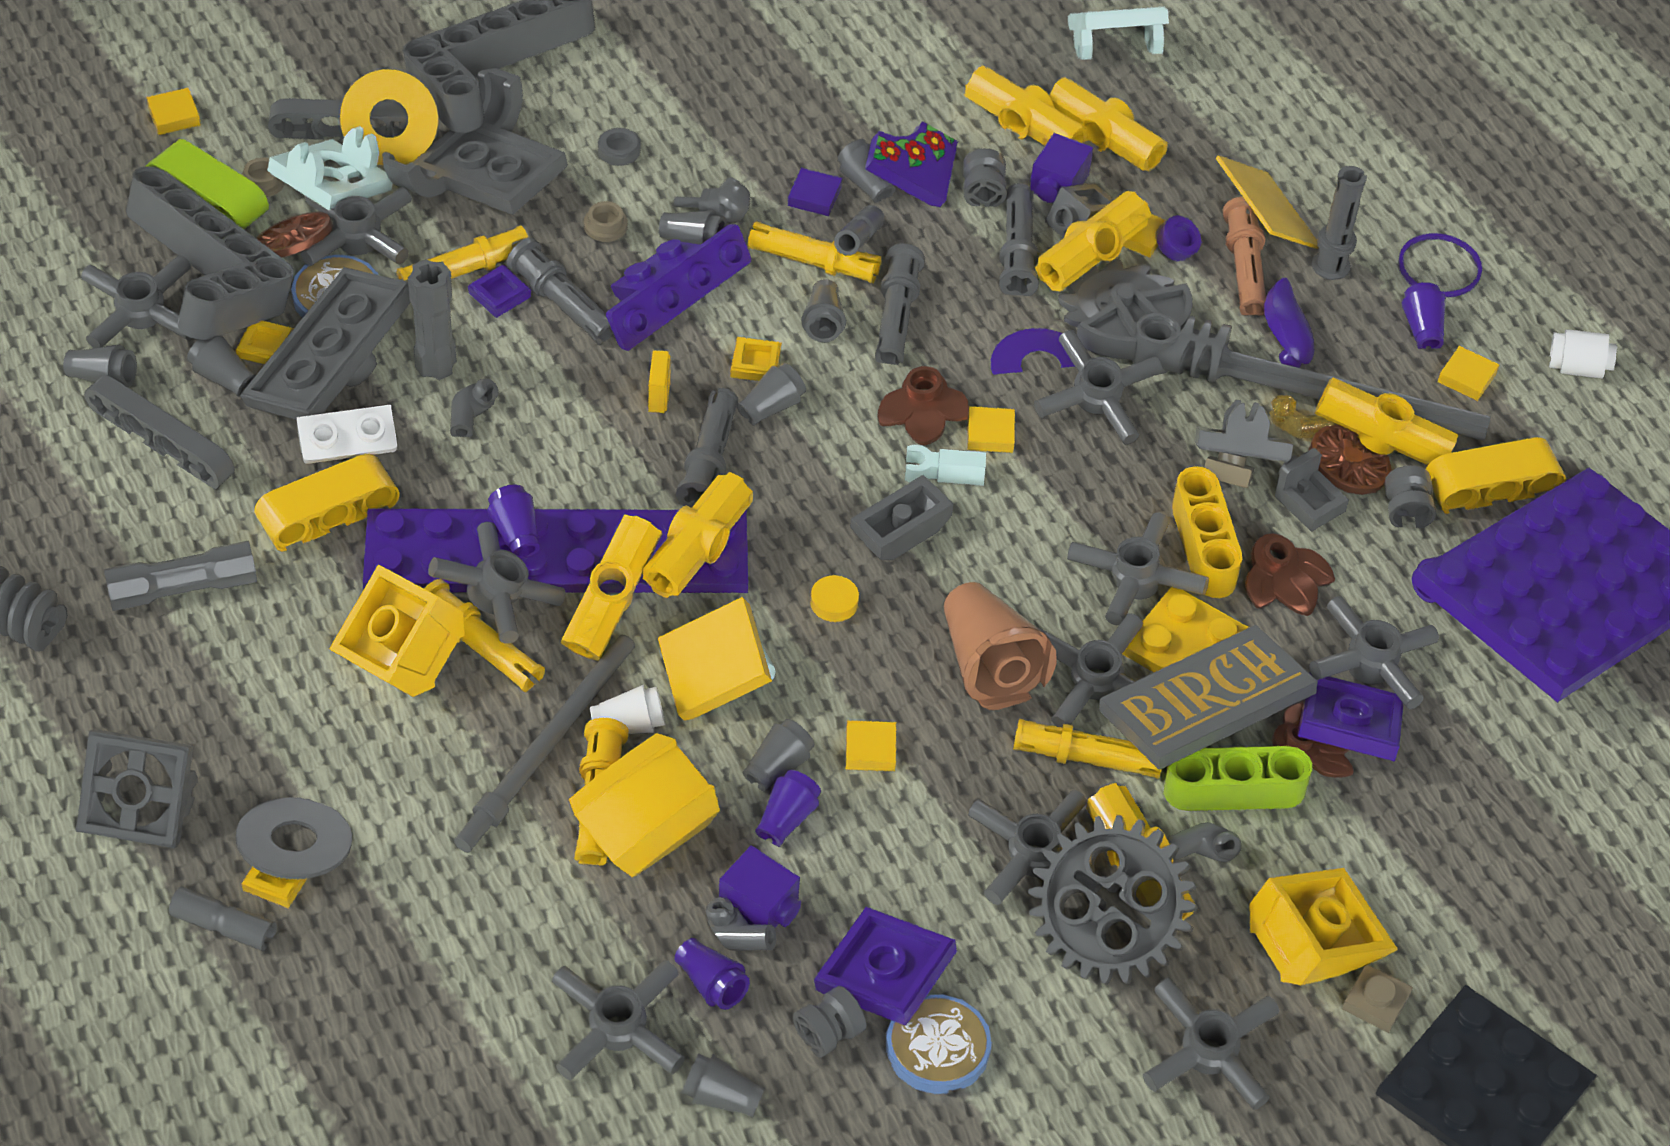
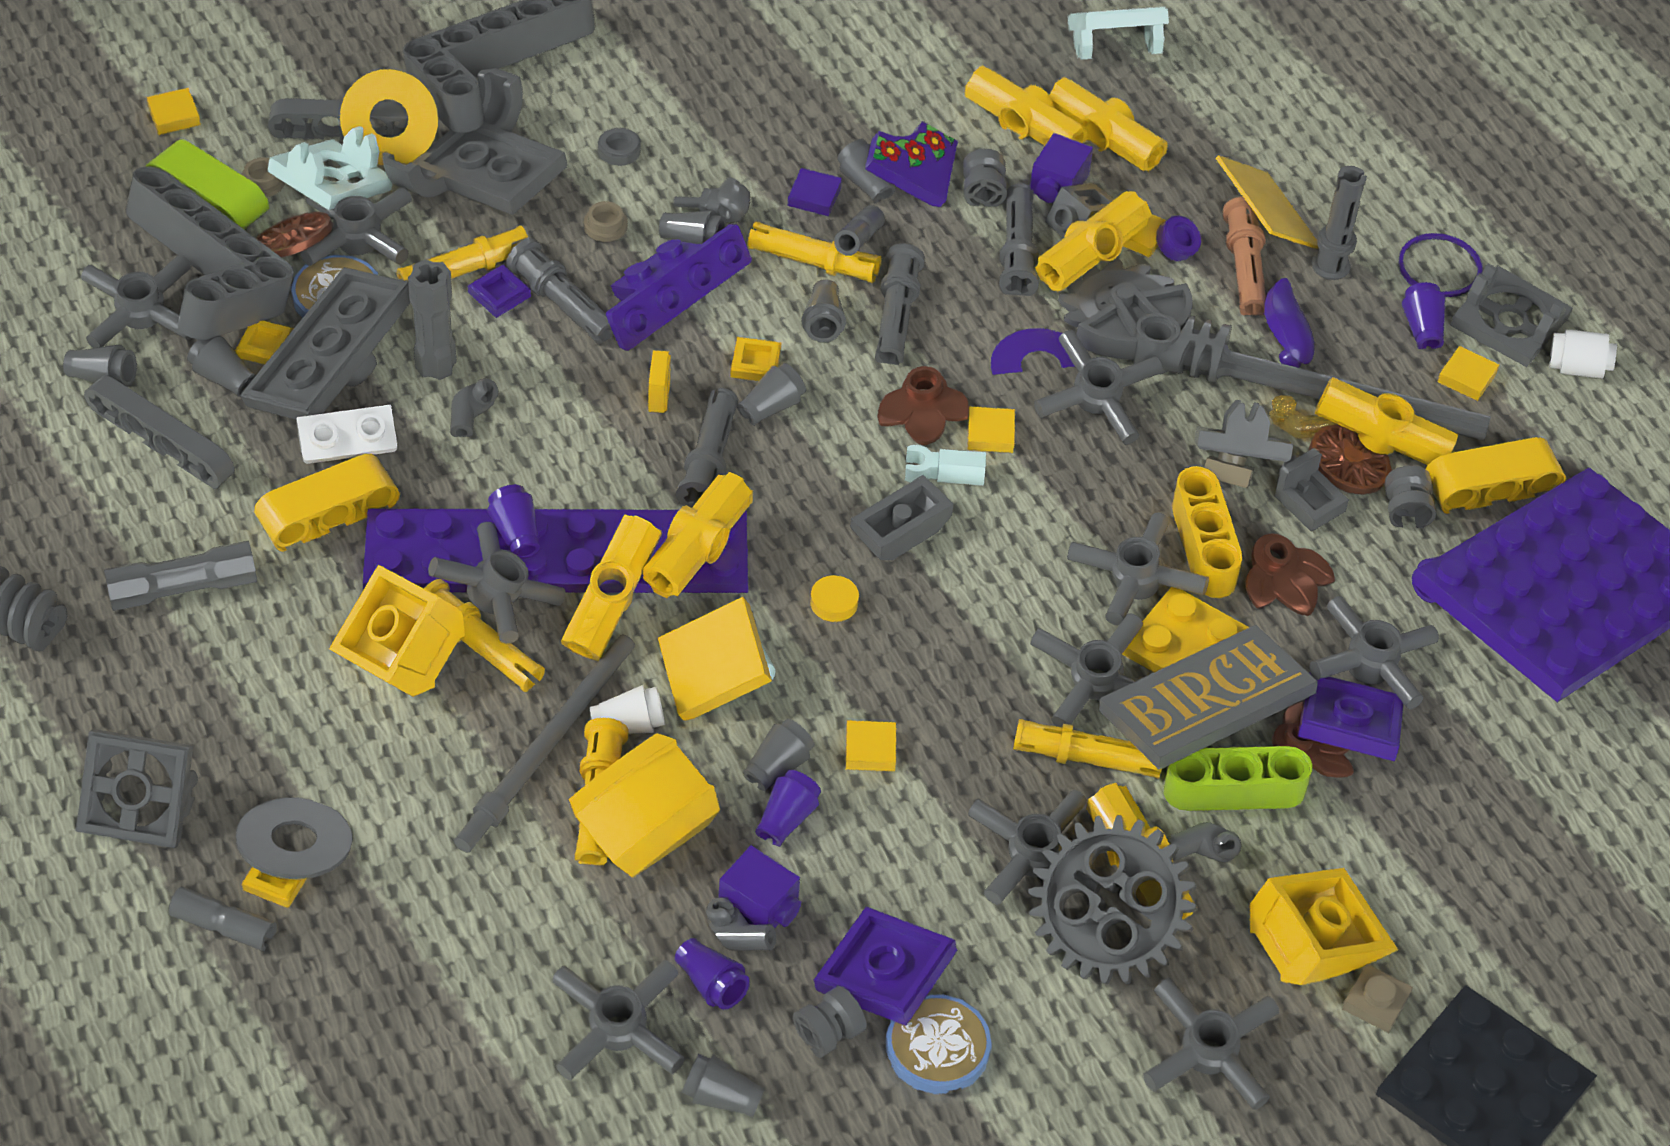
nougat cone [944,582,1057,710] -> none
none -> dark grey piece [1450,263,1573,367]

